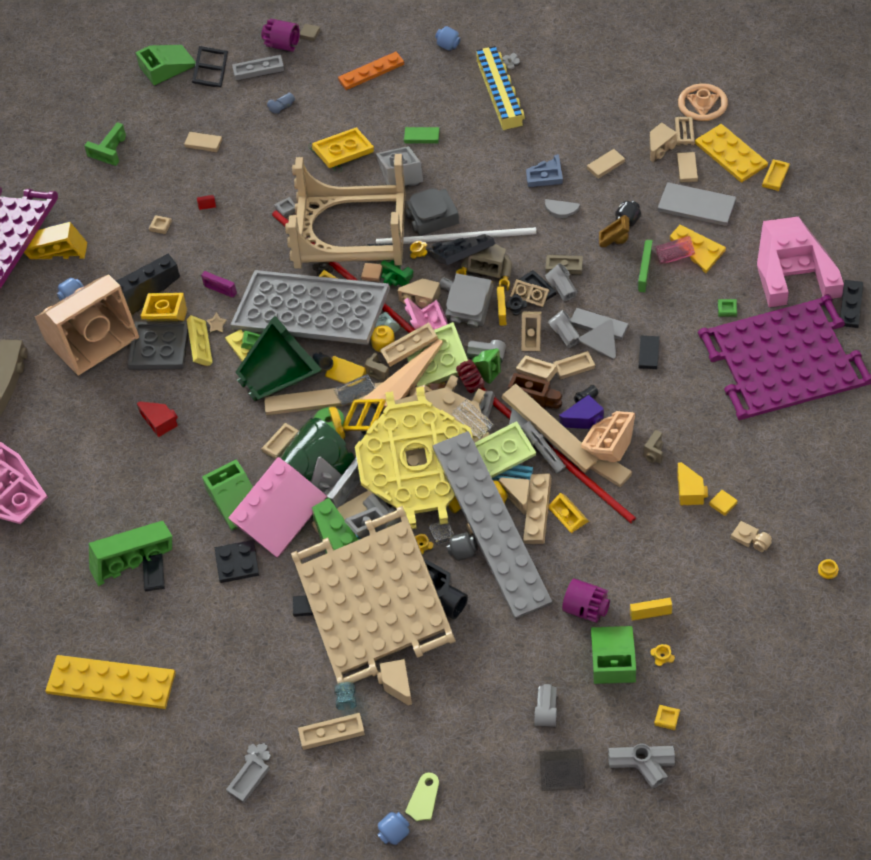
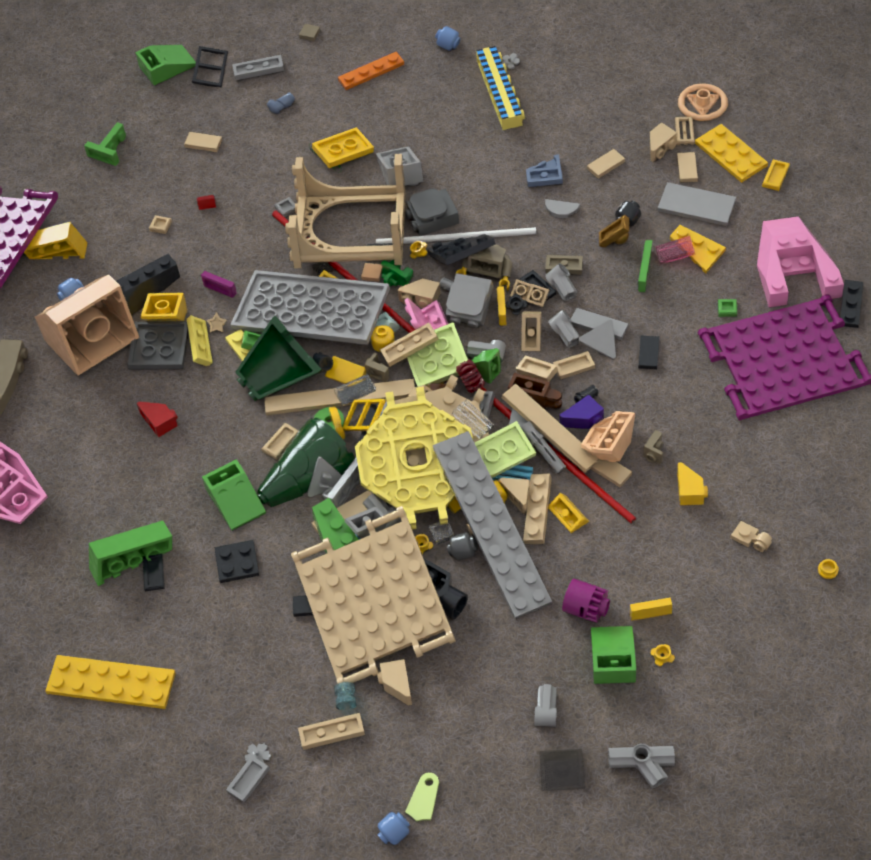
bright pink slope [229,457,327,558] -> none
magenta gear [261,18,300,52] -> none
light nougat wedge [363,339,443,410] -> none
bright green tile [404,127,440,143] -> none
yellow tile [654,705,680,730] -> none
yellow tile [709,490,738,516] -> none

